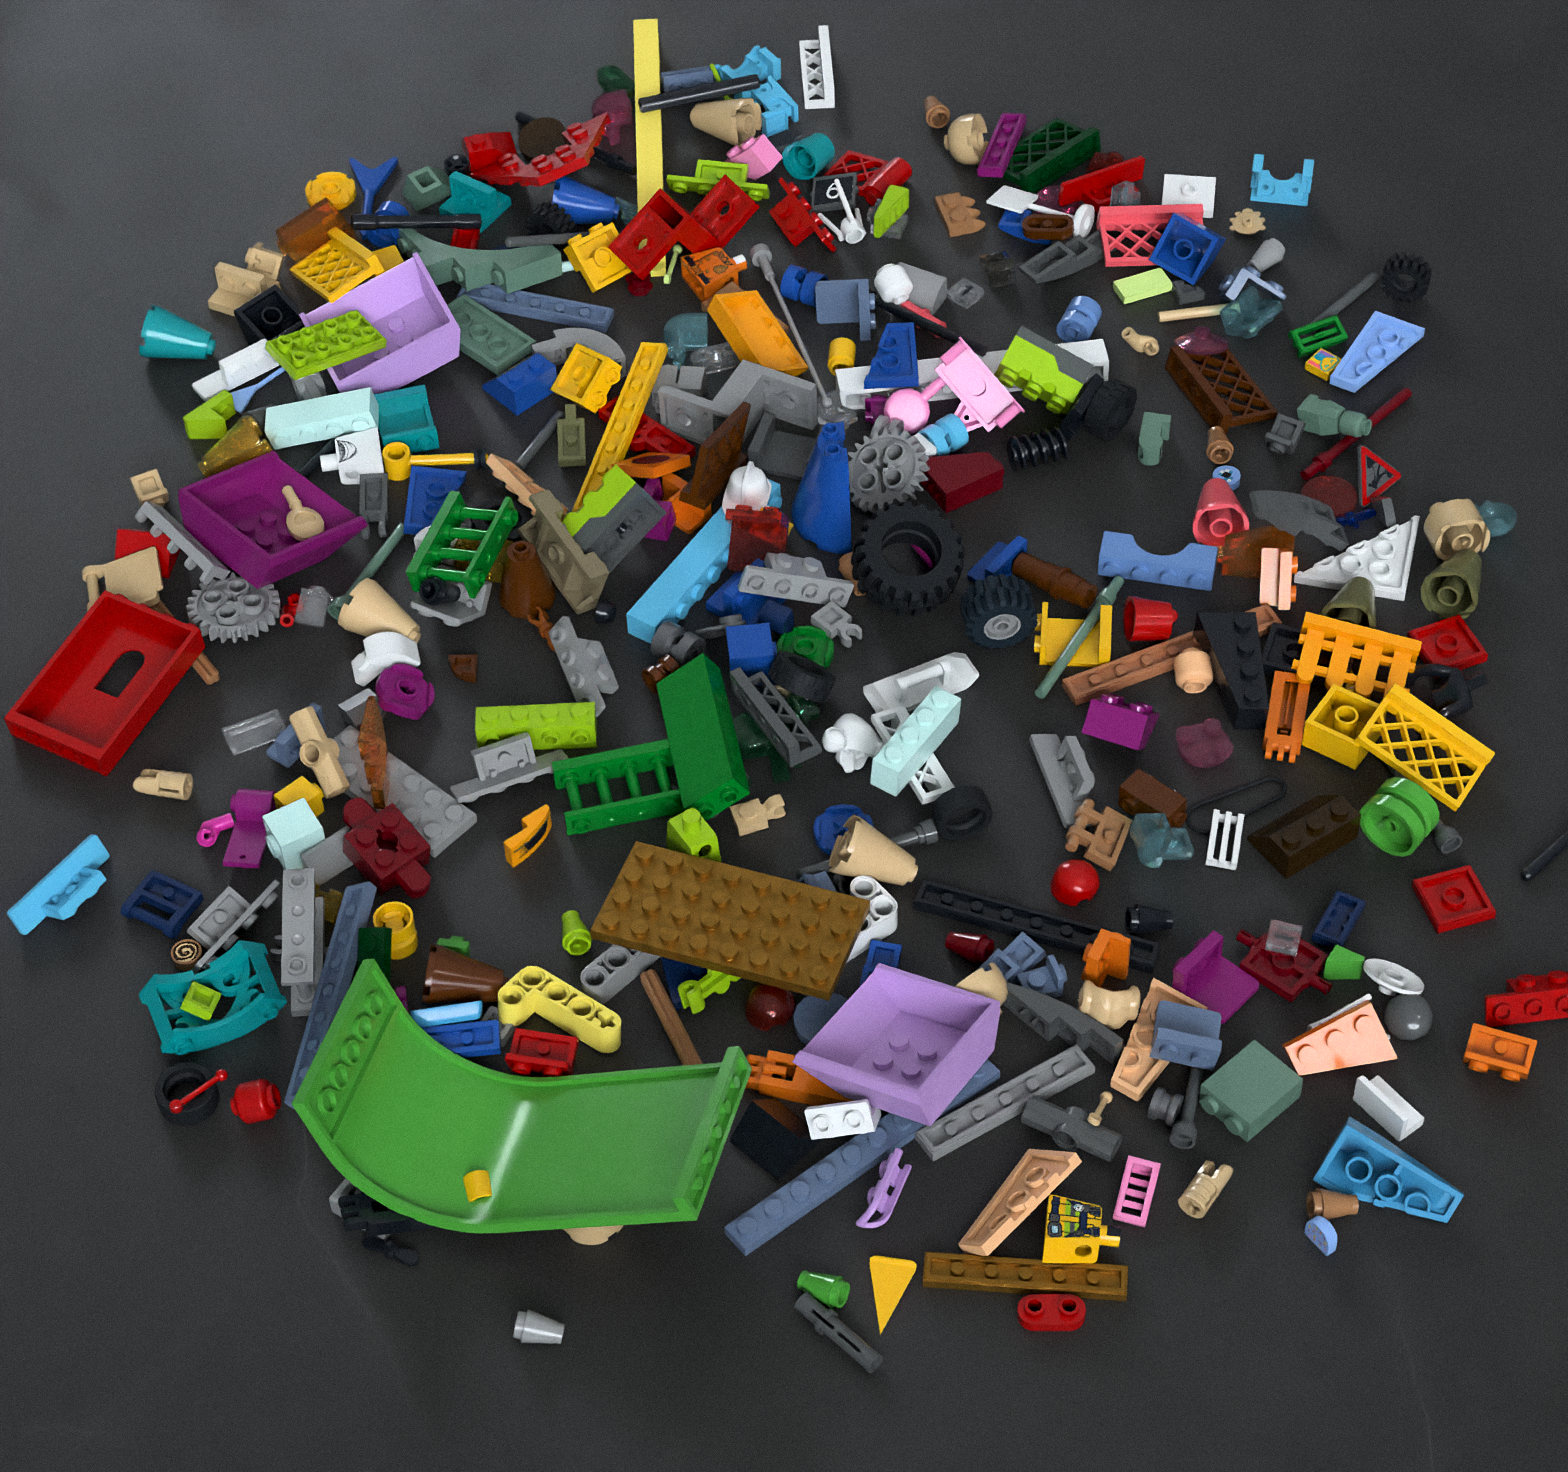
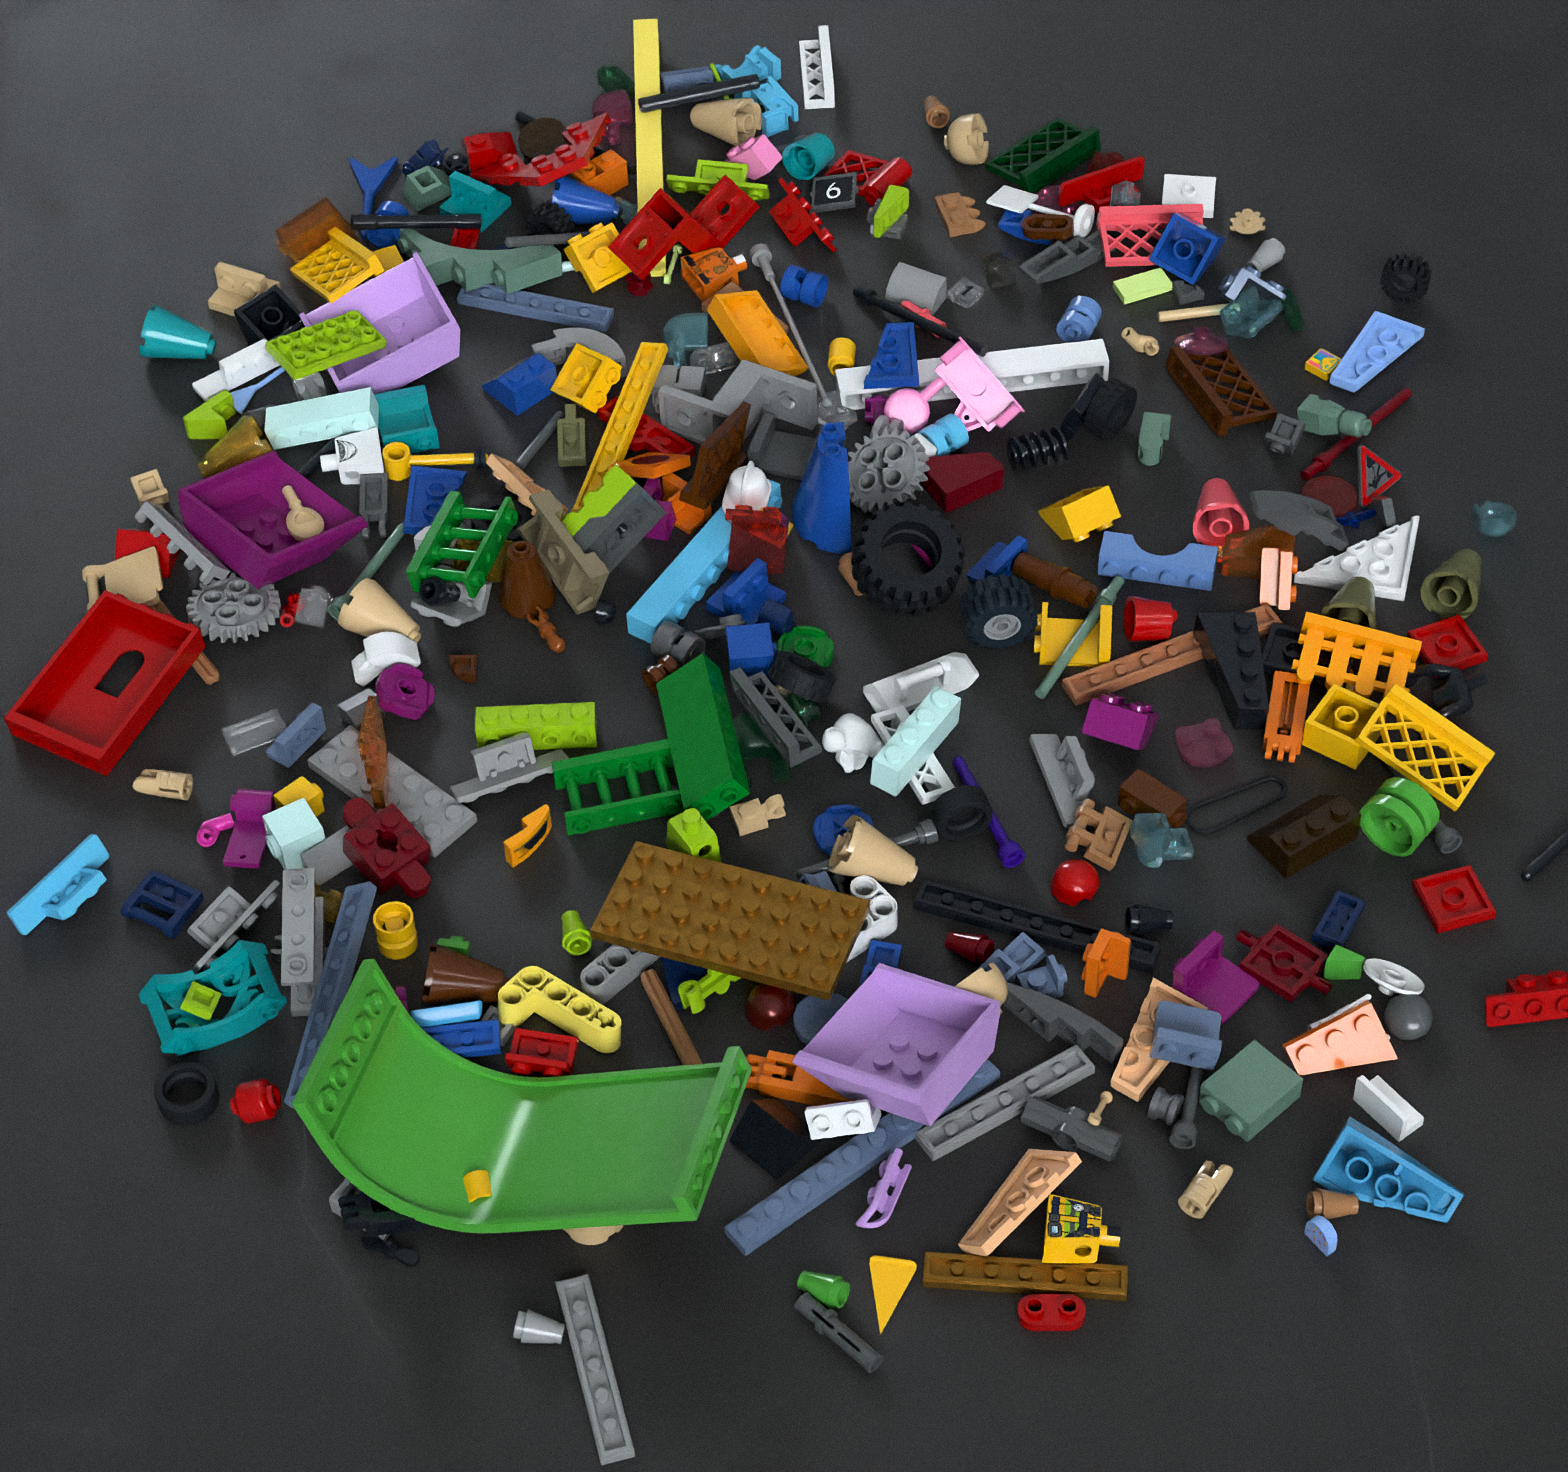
red hinge [169,1069,228,1114] -> none
tile [170,939,204,971] -> none
tan bracket [245,242,285,281] -> none
tan piece [289,706,350,799] -> none
yellow tile [305,172,357,212] -> none
dark green plate [357,927,392,983] -> none
sand green plate [447,294,536,375] -> none
light grey bracket [549,616,619,718] -> none
light grey bracket [738,552,854,607] -> none
light grey plate [811,600,862,648] -> none
sand blue bracket [815,279,876,341] -> none
white plant [818,179,866,244] -> none
white head [874,263,913,304] -> none
magenta tile [977,113,1027,178] -> none
lime piece [994,326,1094,415] -> none
tan hair [1078,980,1141,1030] -> none
bright pink slope [1112,1155,1161,1228] -> none
light nougat head [1173,647,1213,693] -> none
white tile [1205,809,1244,870] -> none
medium nougat cone [1206,426,1234,464] -> none
light blue tile [1212,465,1241,490] -> none
medium azure piece [1250,154,1314,206] -> none
clear tile [1265,919,1302,956] -> none
green tile [1288,315,1348,358] -> none
dark grey bar [1308,272,1379,335] -> none
tan brick [1424,499,1490,562] -> none
orange bracket [1463,1023,1537,1082] -> none
none -> dark blue hinge [402,139,449,176]
none -> light grey tile [555,1274,635,1465]
none -> orange slope [571,149,629,195]
none -> dark purple piece [952,756,1025,868]
none -> yellow slope [1038,485,1121,542]
none -> clear green axle [1280,288,1305,332]

